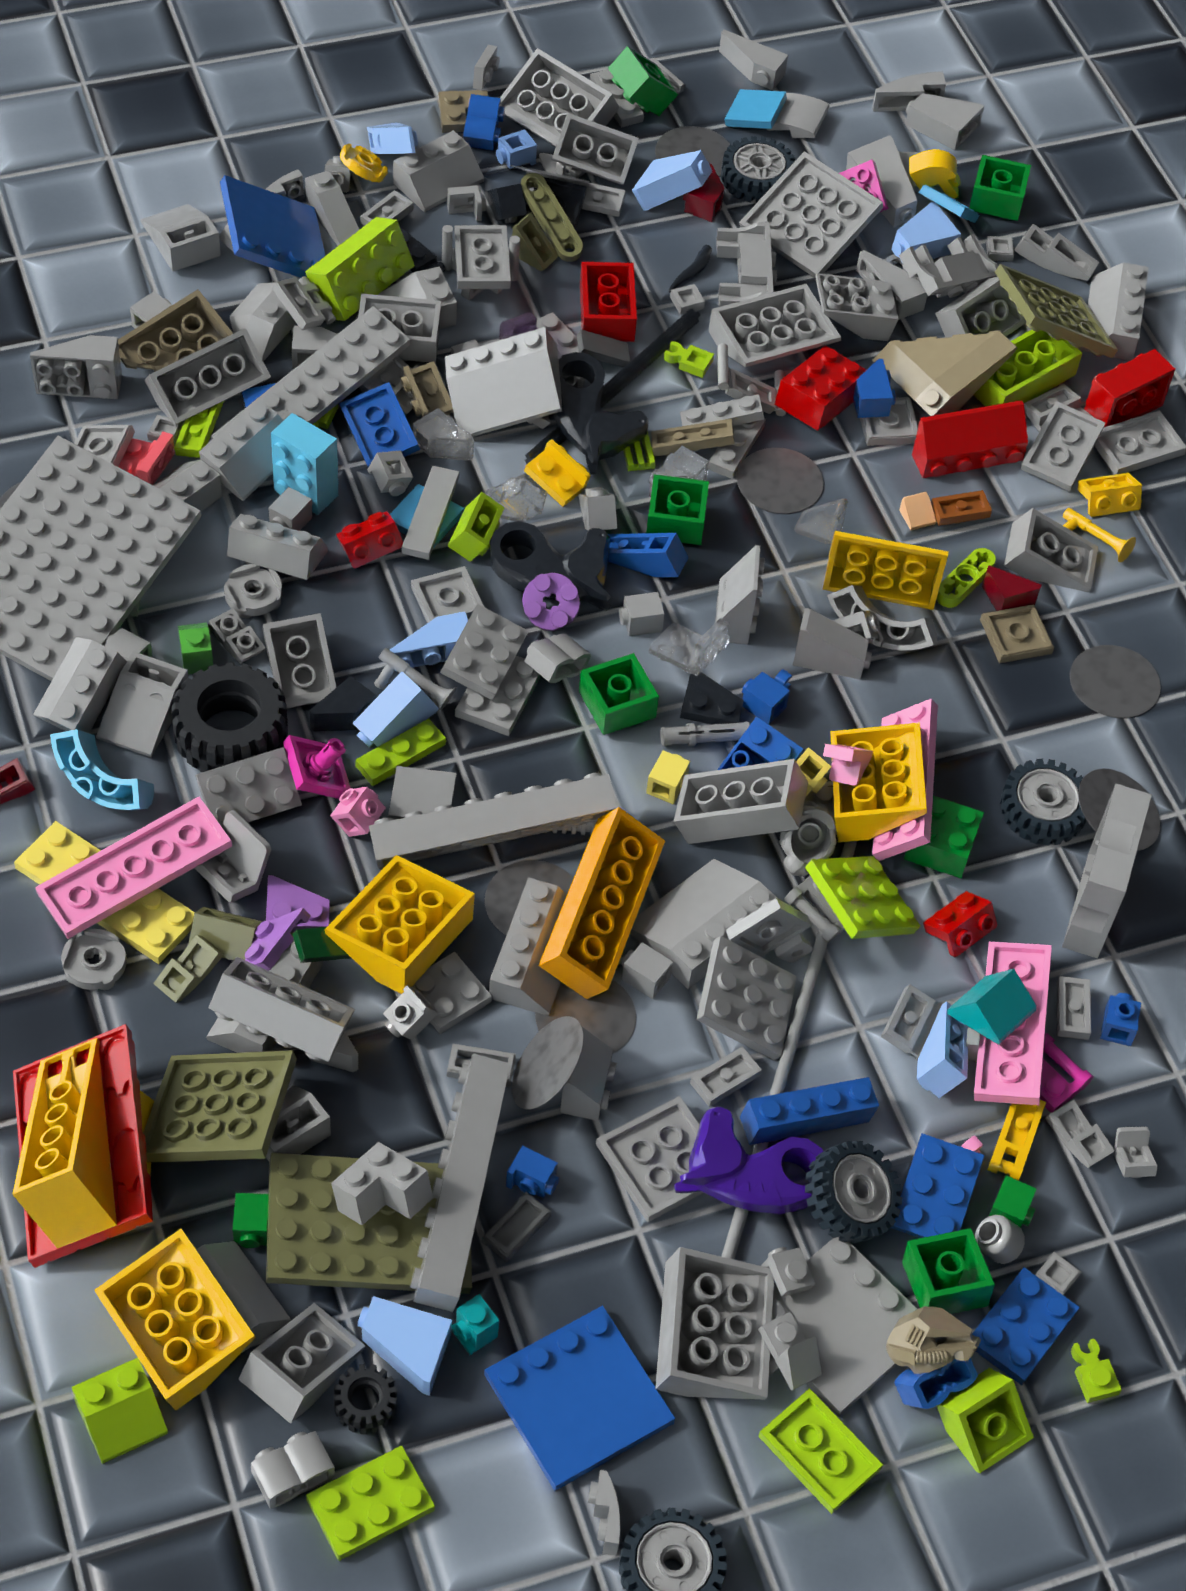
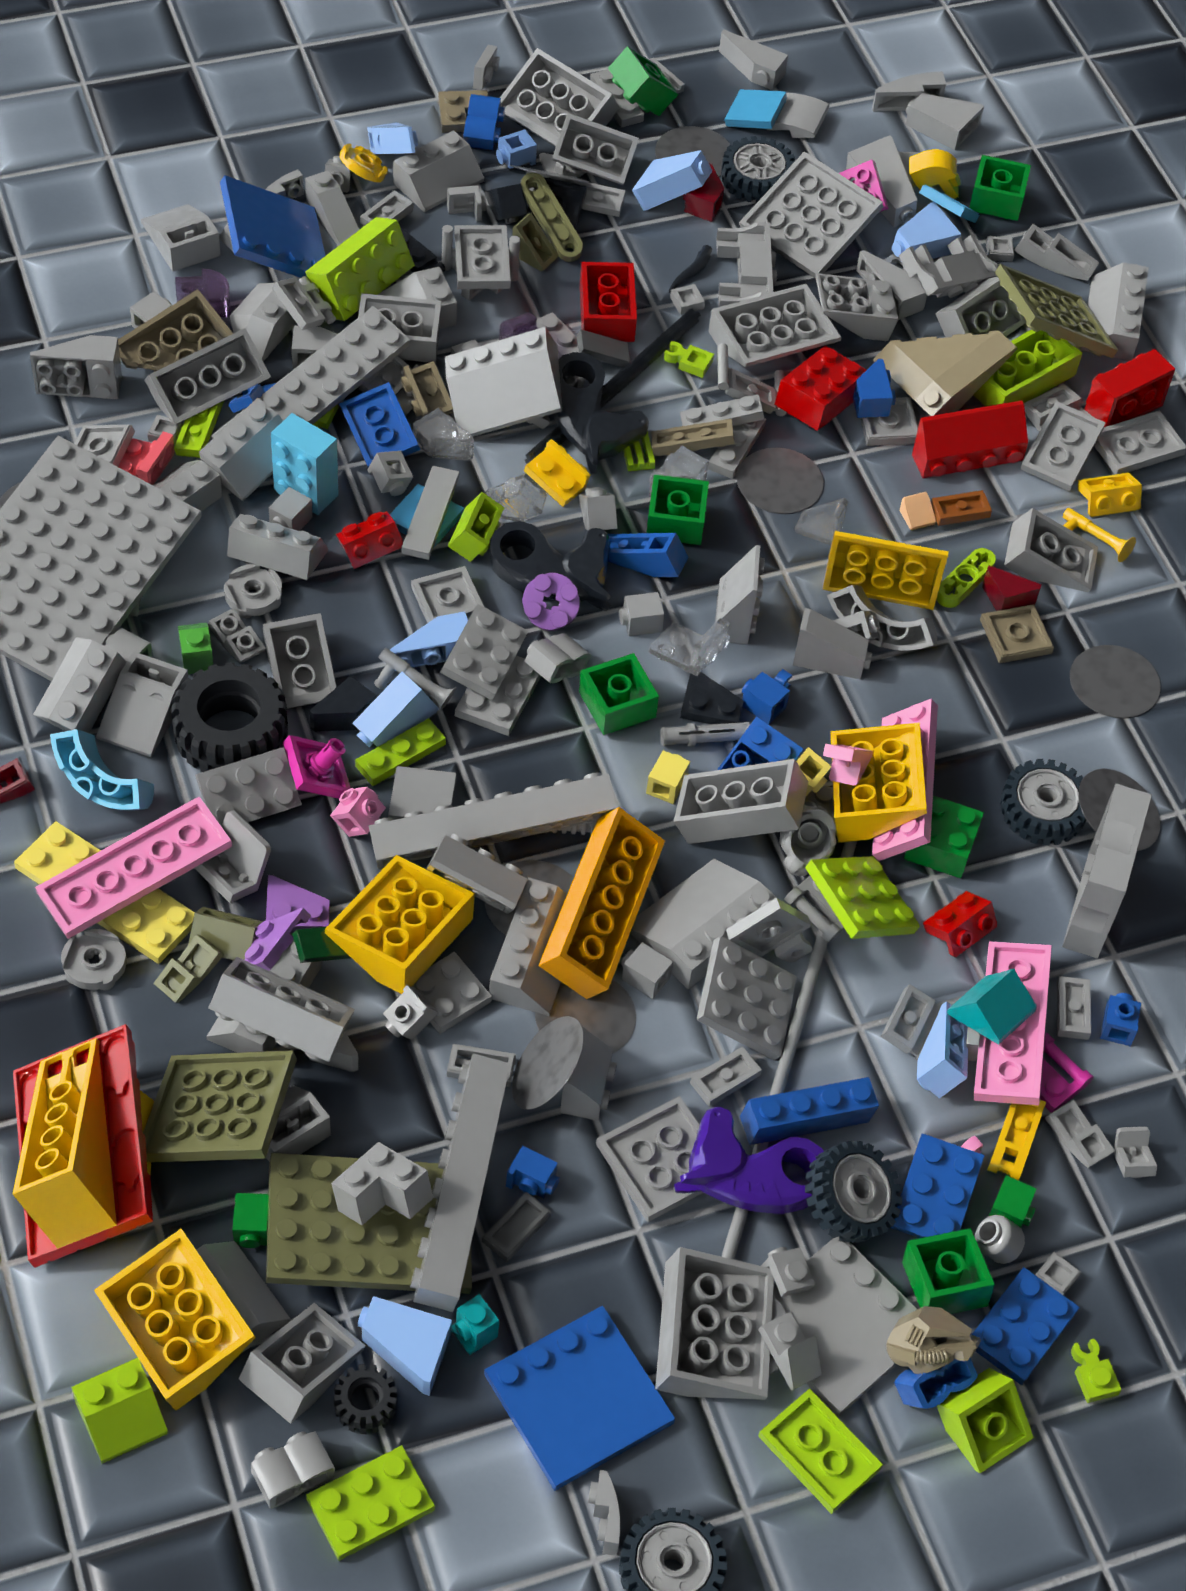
none -> clear purple brick [175,269,231,317]
none -> blue tile [229,384,265,413]
none -> light grey slope [426,834,528,914]

